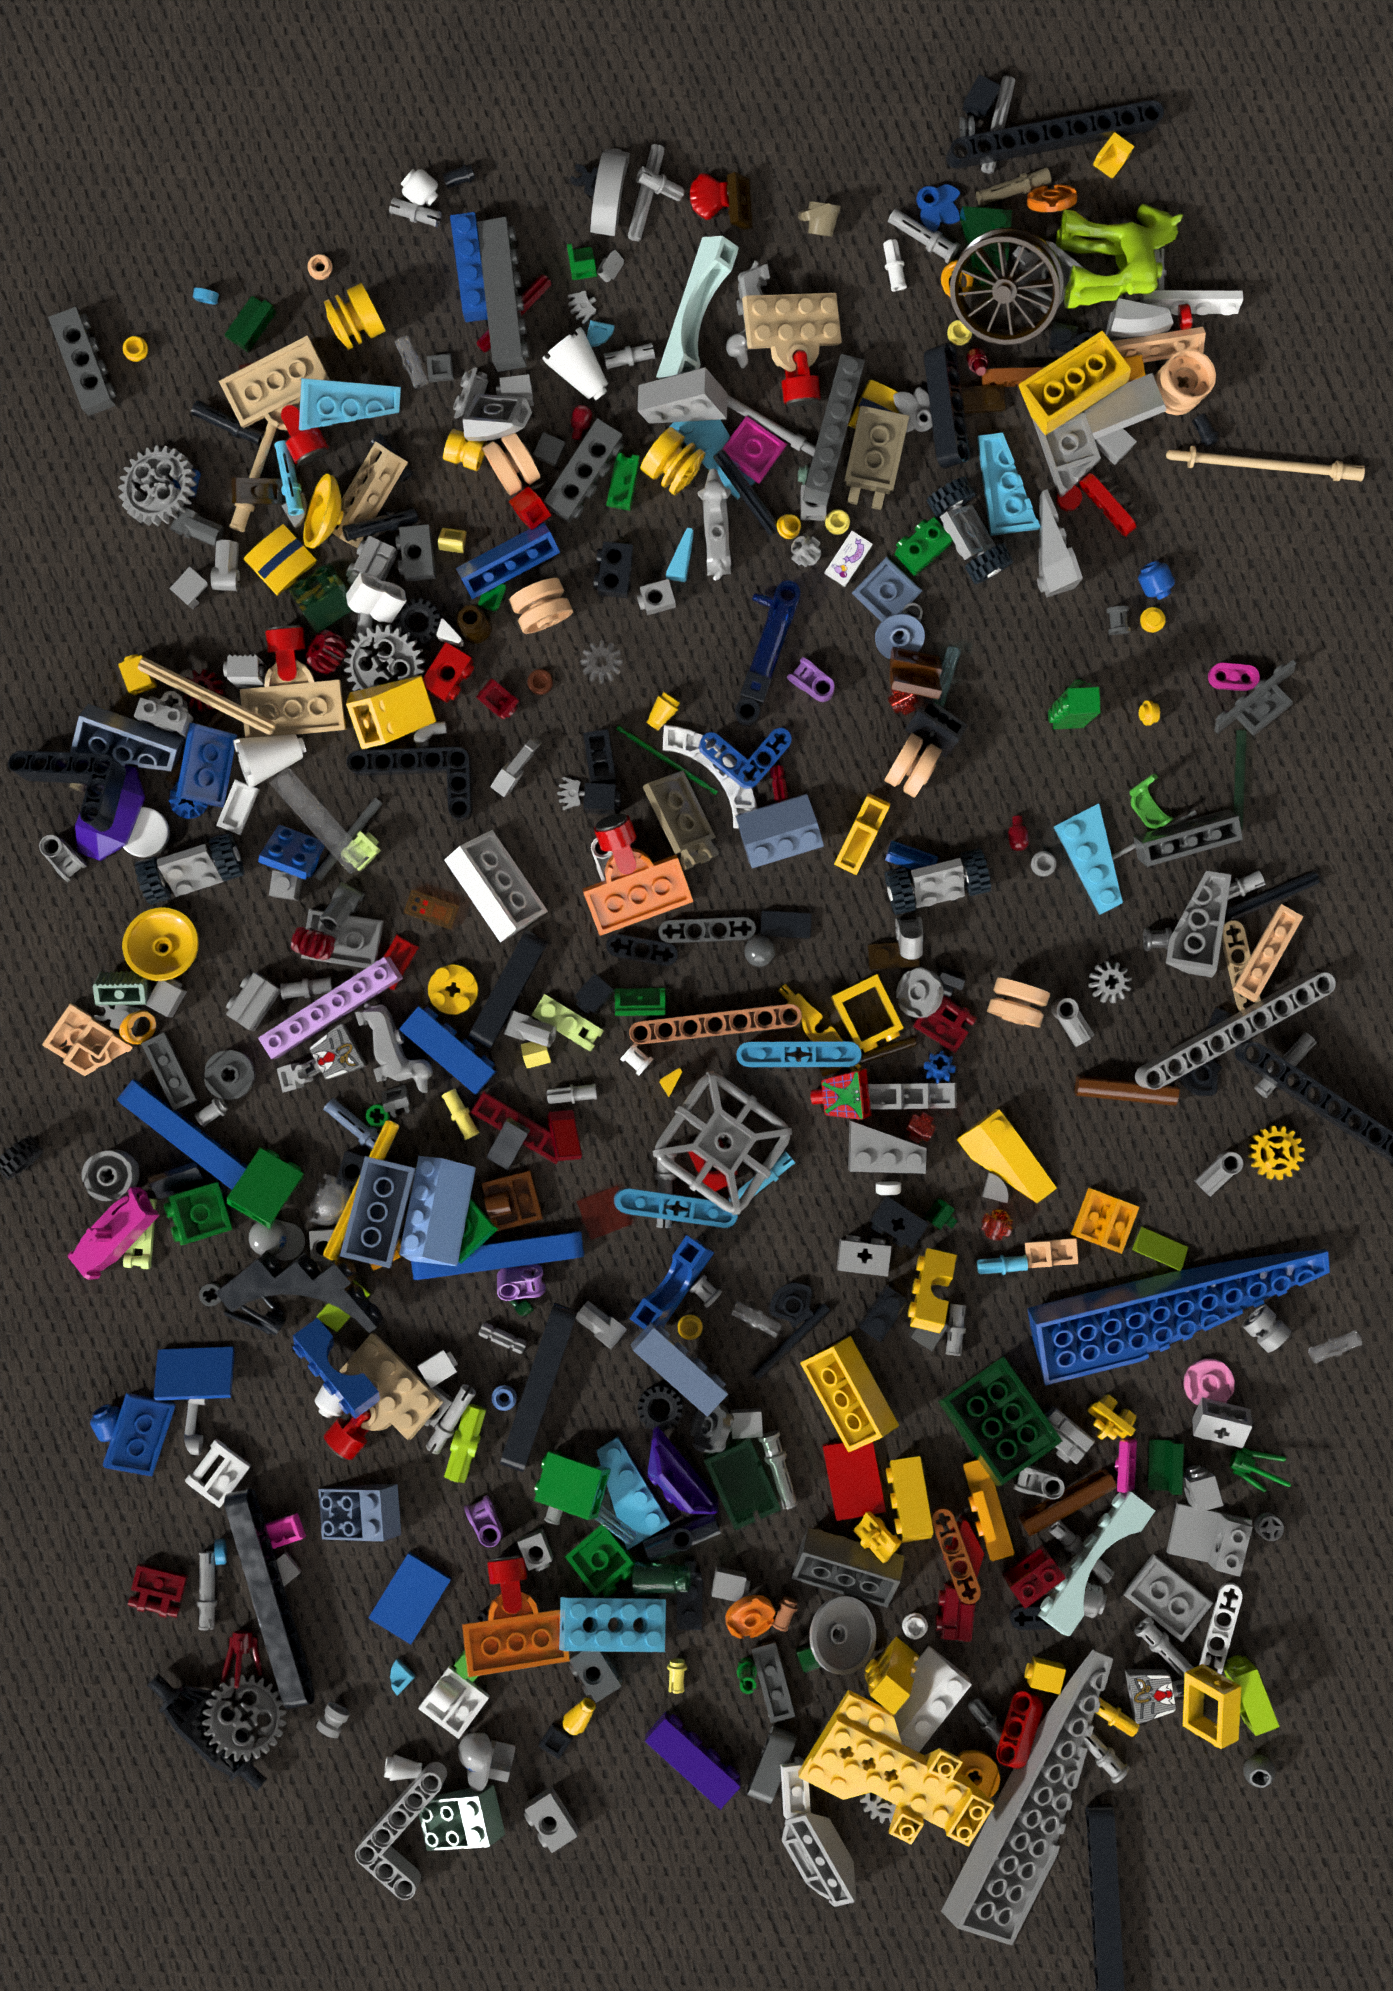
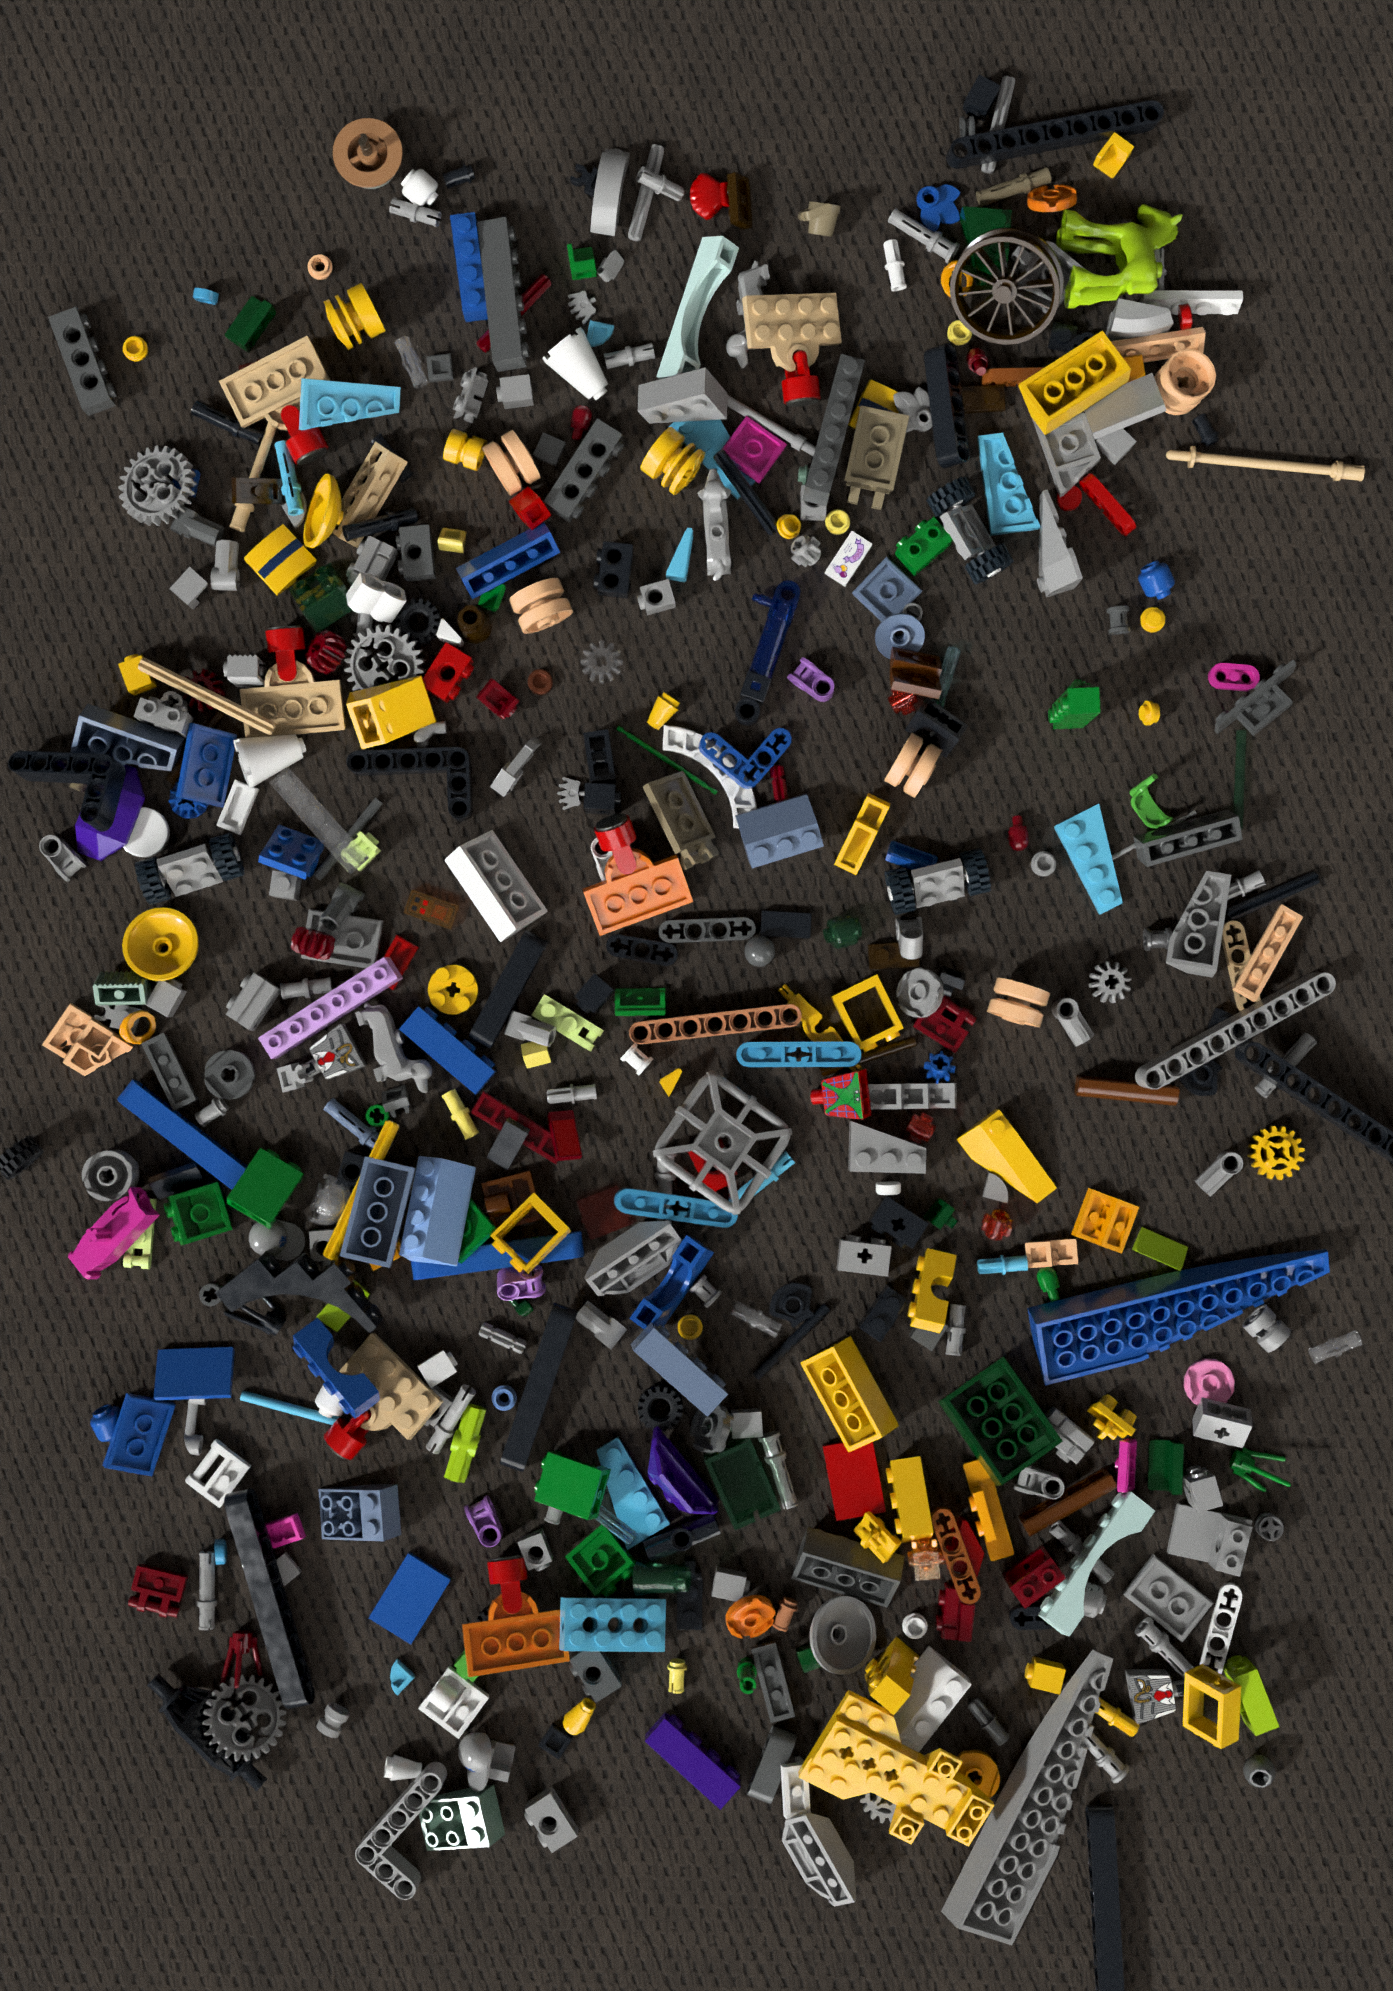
light grey slope [463,394,532,441] -> none
green hinge [606,453,640,511] -> none
red beam [996,1691,1043,1769] -> none
none -> medium azure bar [240,1390,340,1425]
none -> medium nougat piece [333,118,403,189]
none -> yellow window [490,1193,571,1274]
none -> light grey wedge [584,1221,682,1296]
none -> clear green head [823,914,862,949]
none -> clear orange brick [907,1538,944,1581]
none -> green cylinder [1037,1267,1060,1302]

